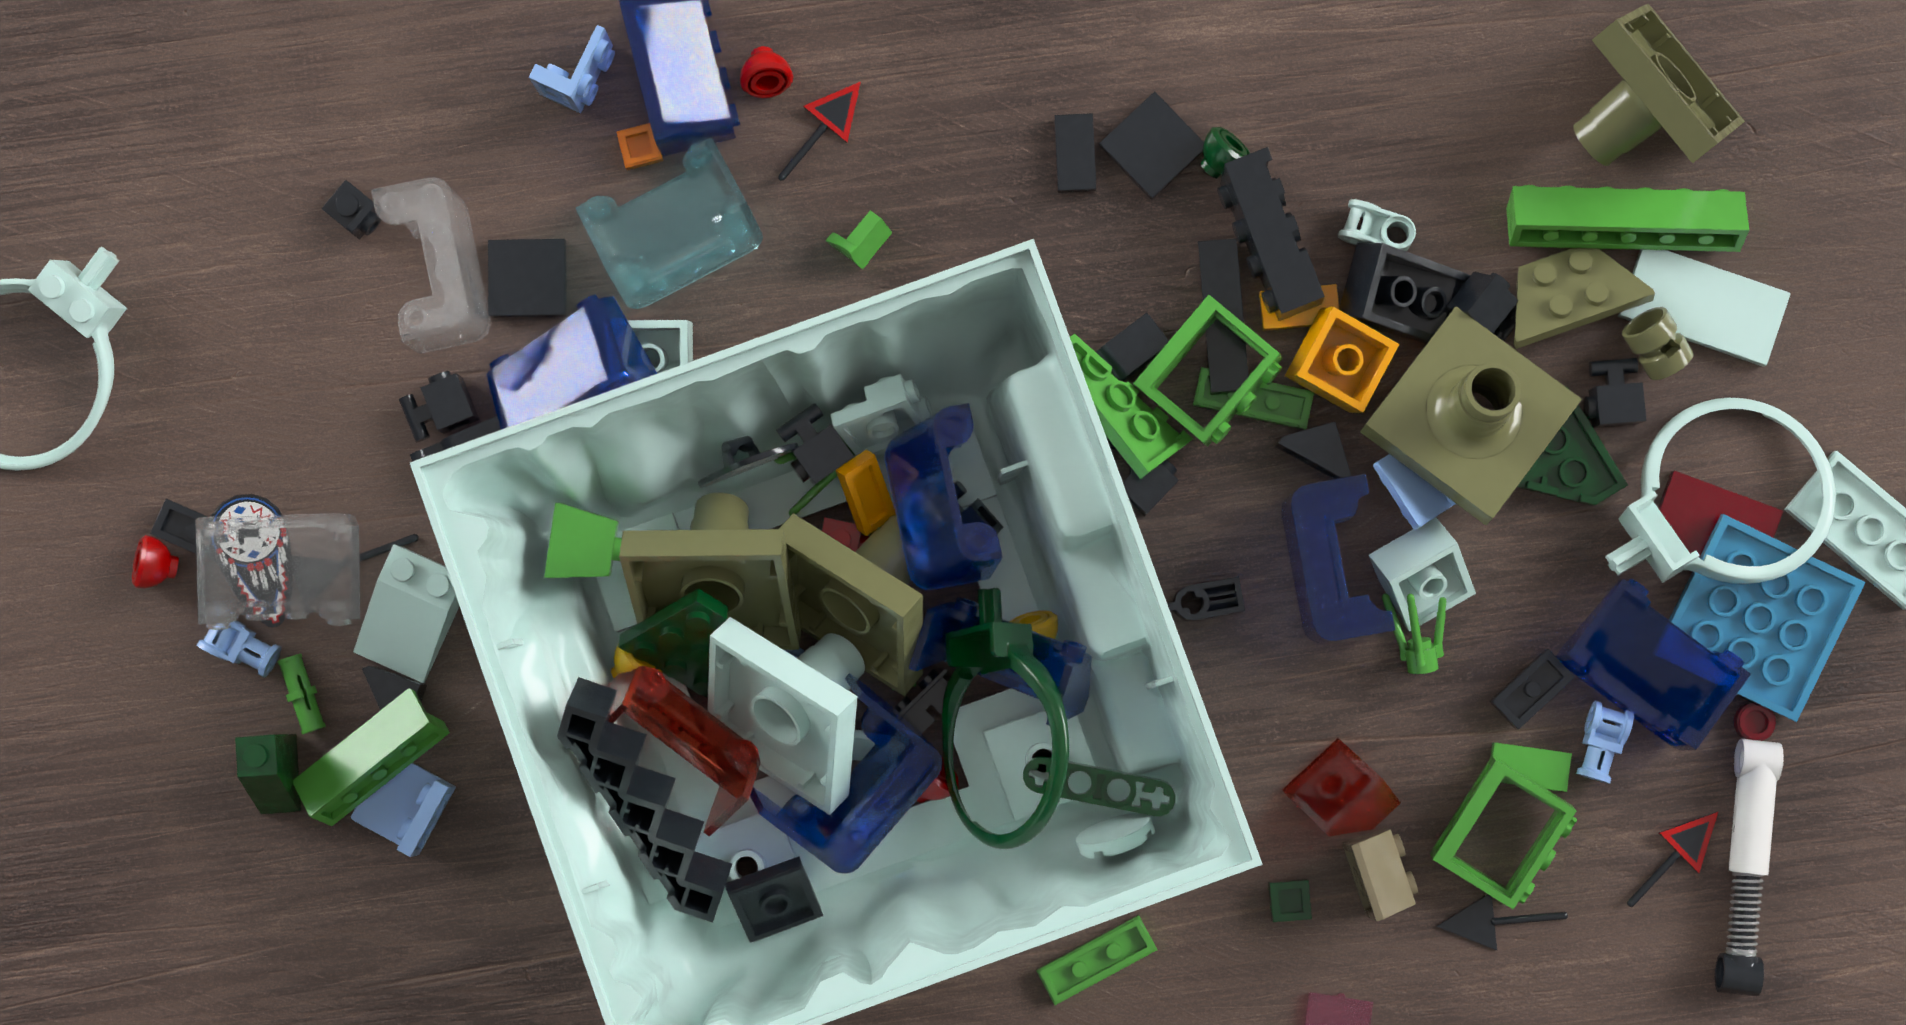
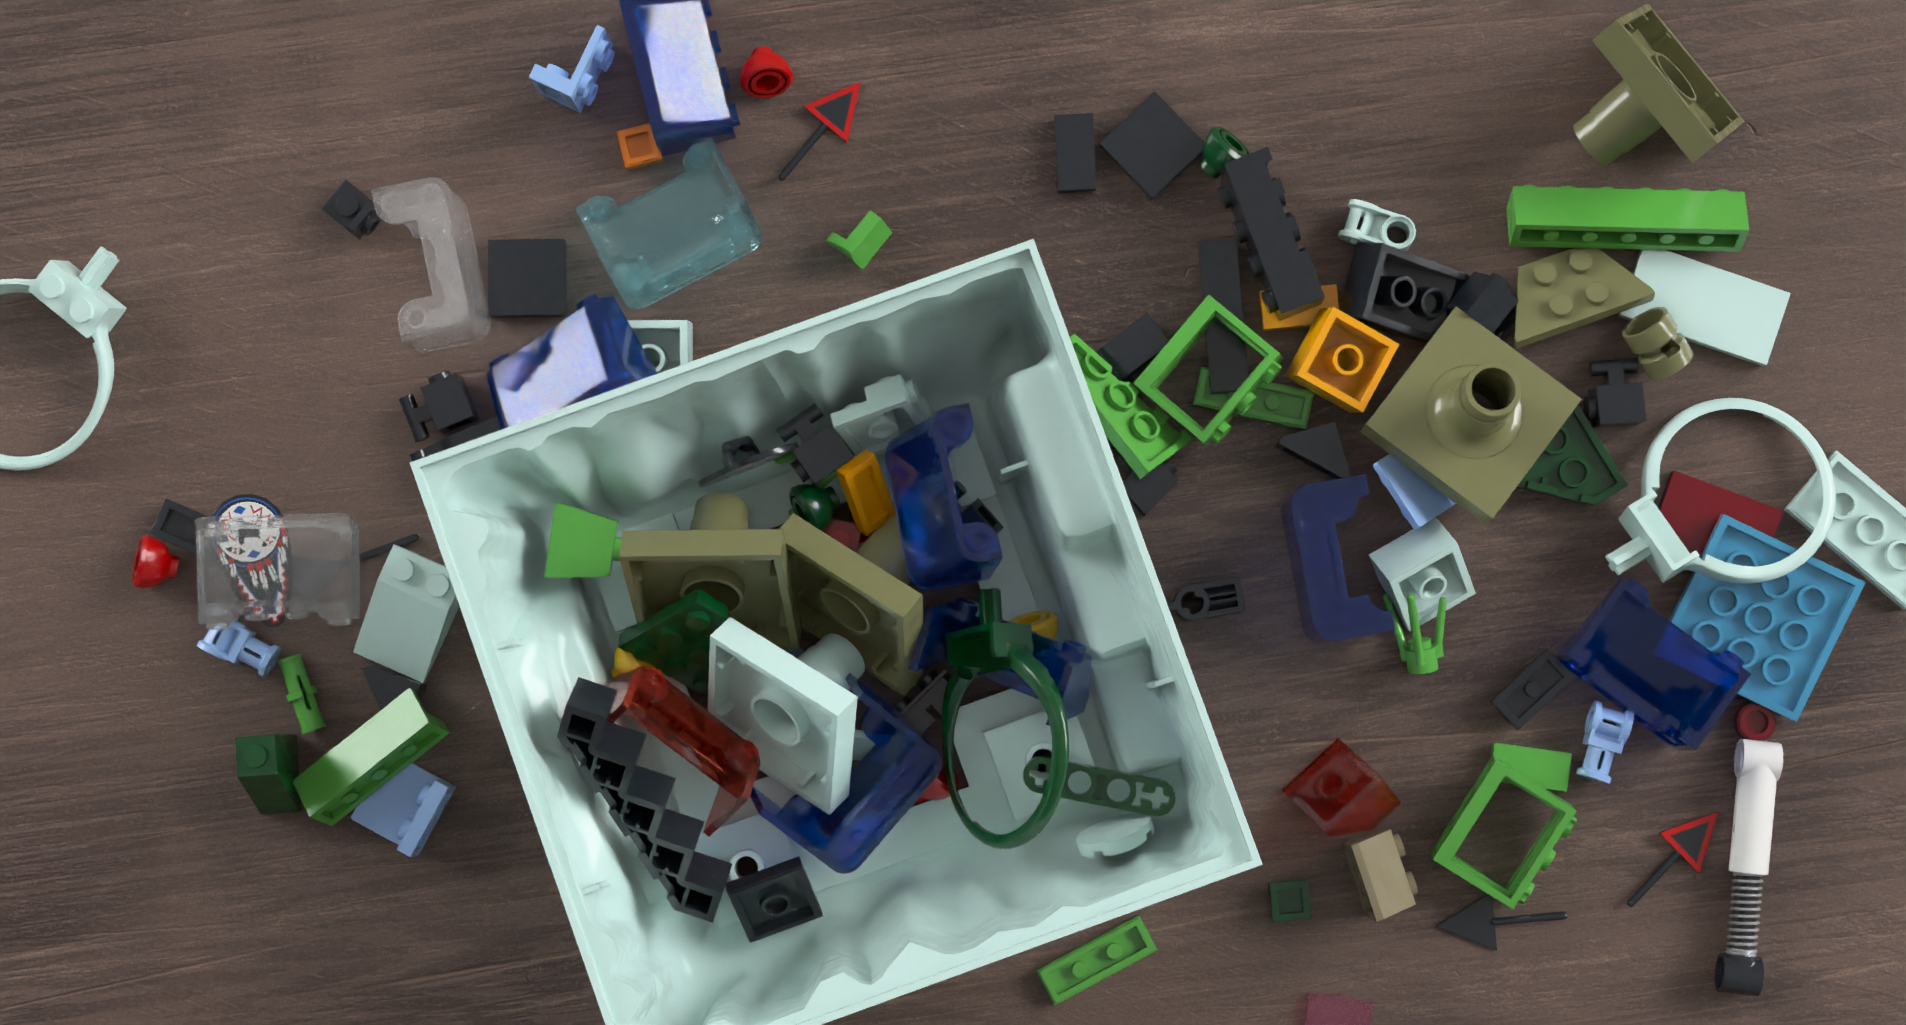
none -> dark green brick [789,484,841,532]

